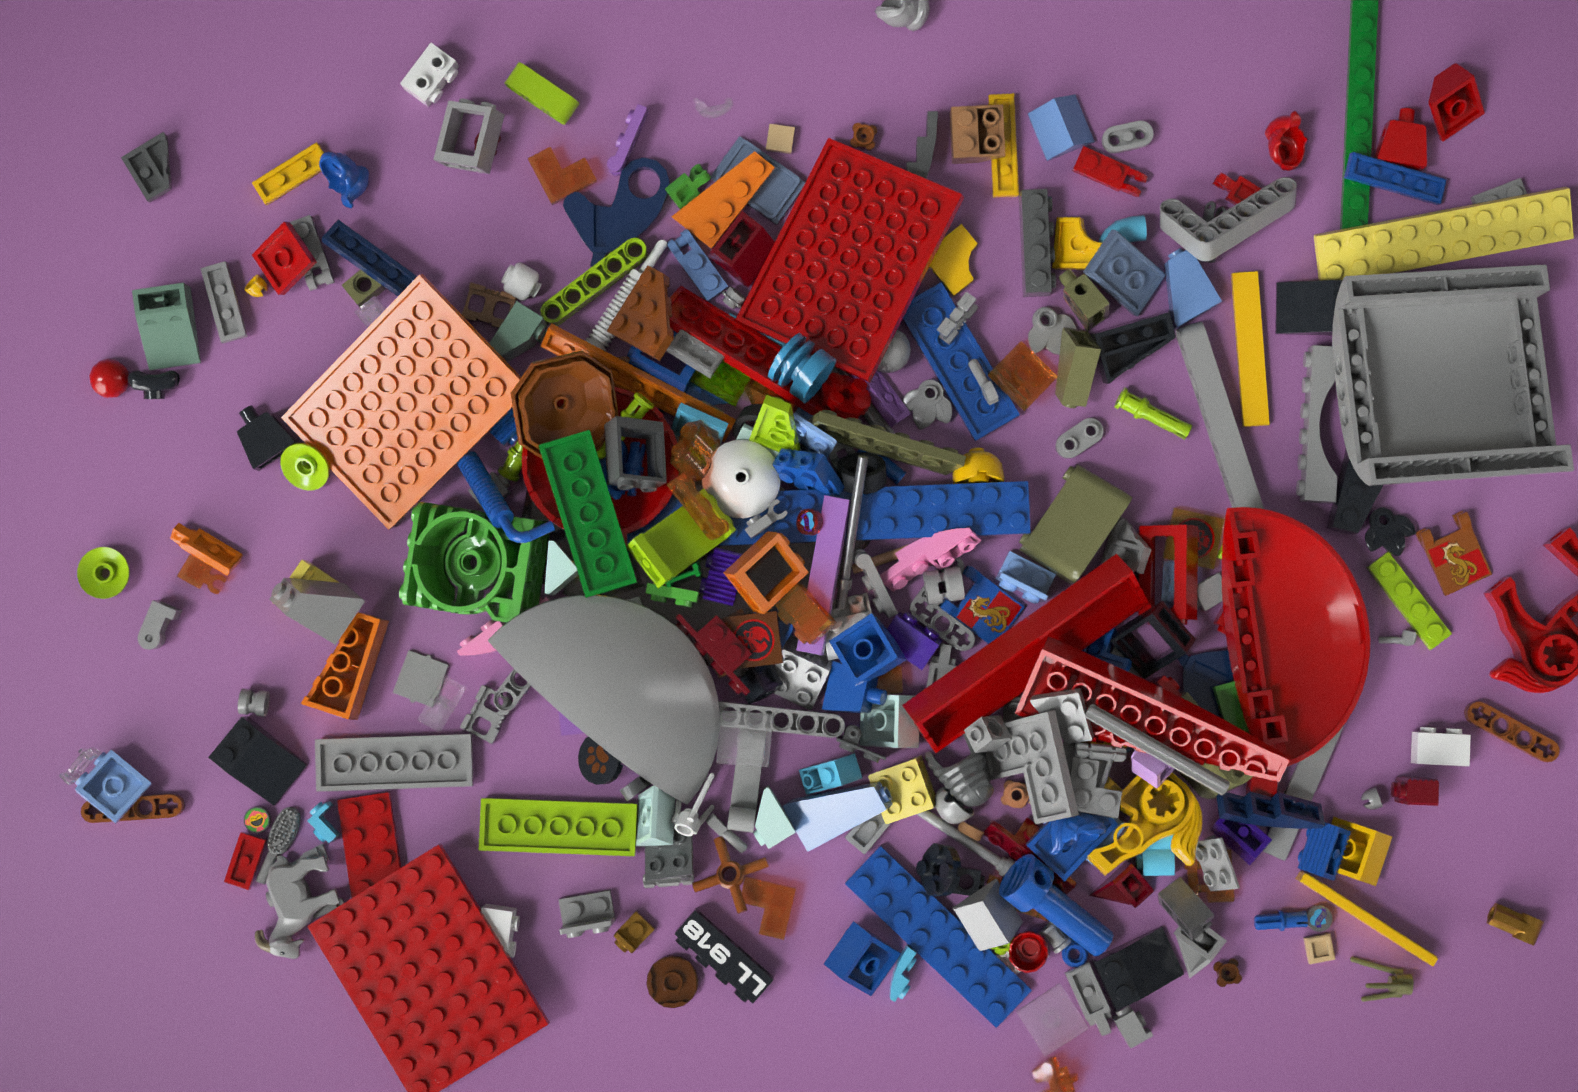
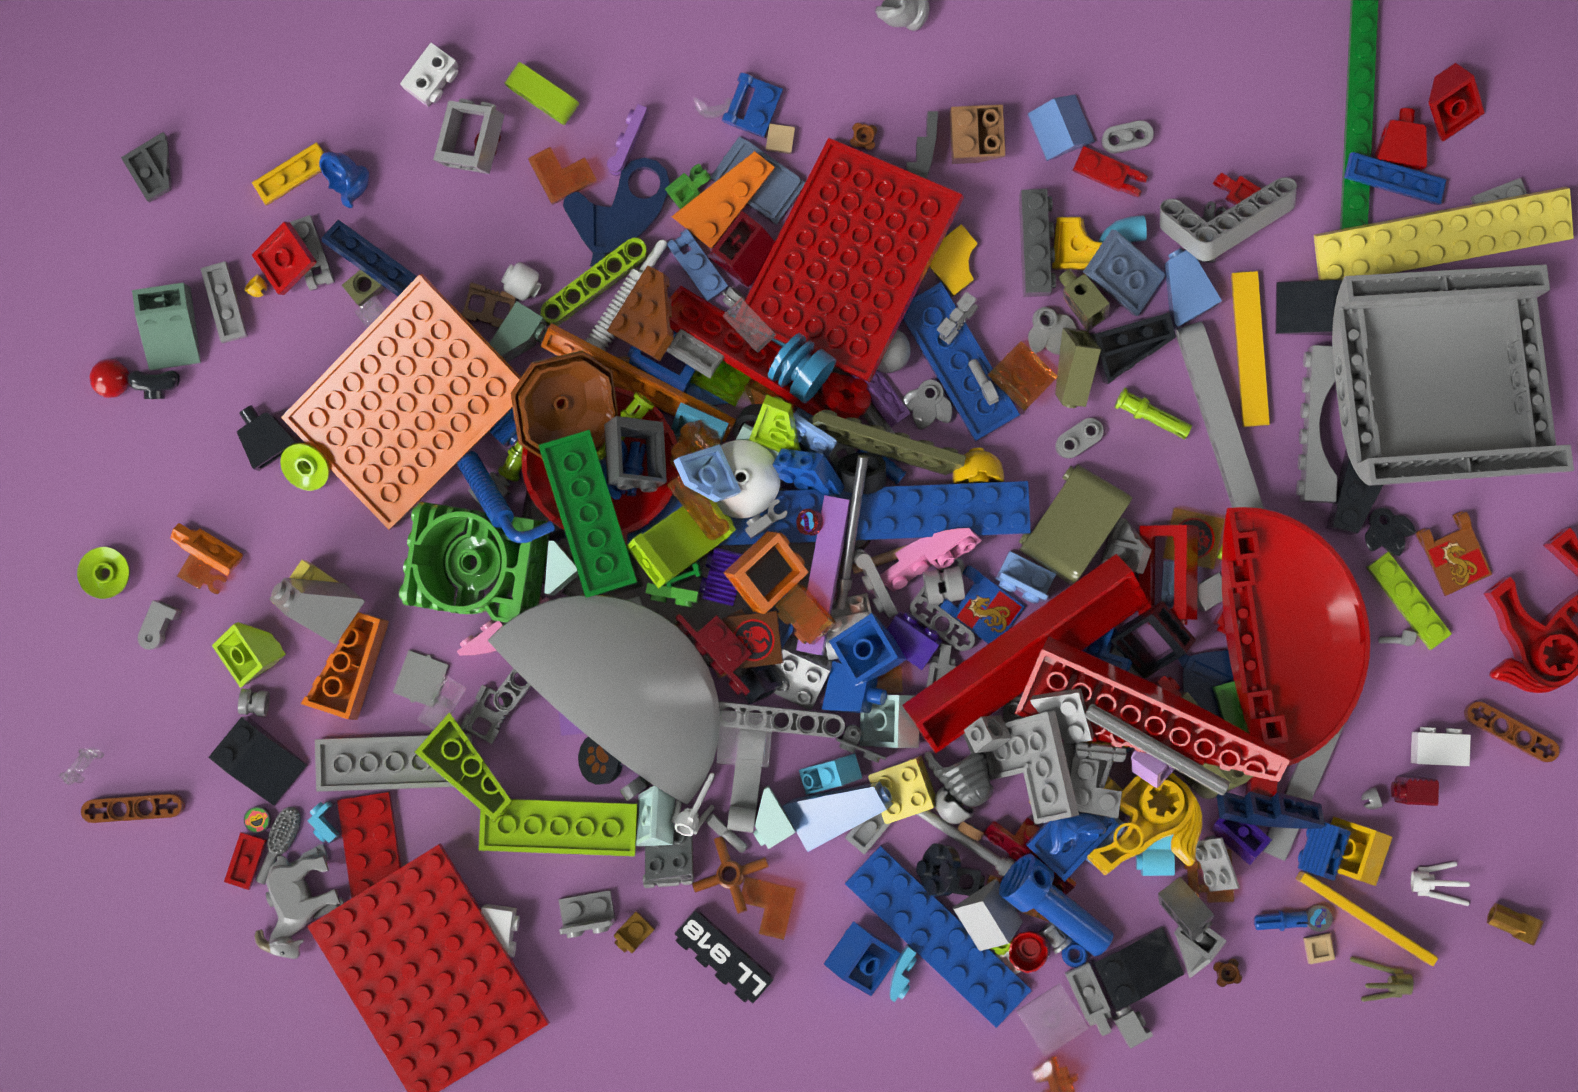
light blue plate [75,750,151,824] -> none
reddish brown tile [646,955,699,1008] -> none
yellow tile [988,93,1019,198] -> none
nougat brick [1001,780,1029,808] -> none
dark red slope [1089,861,1154,908] -> none
red hair [1265,111,1308,171] -> none
none -> lime slope [212,622,286,688]
none -> lime wedge [415,712,512,822]
none -> light blue plate [674,444,741,502]
none -> blue plate [722,73,783,138]
none -> clear plate [723,298,776,352]
none -> white plant [1411,861,1470,906]

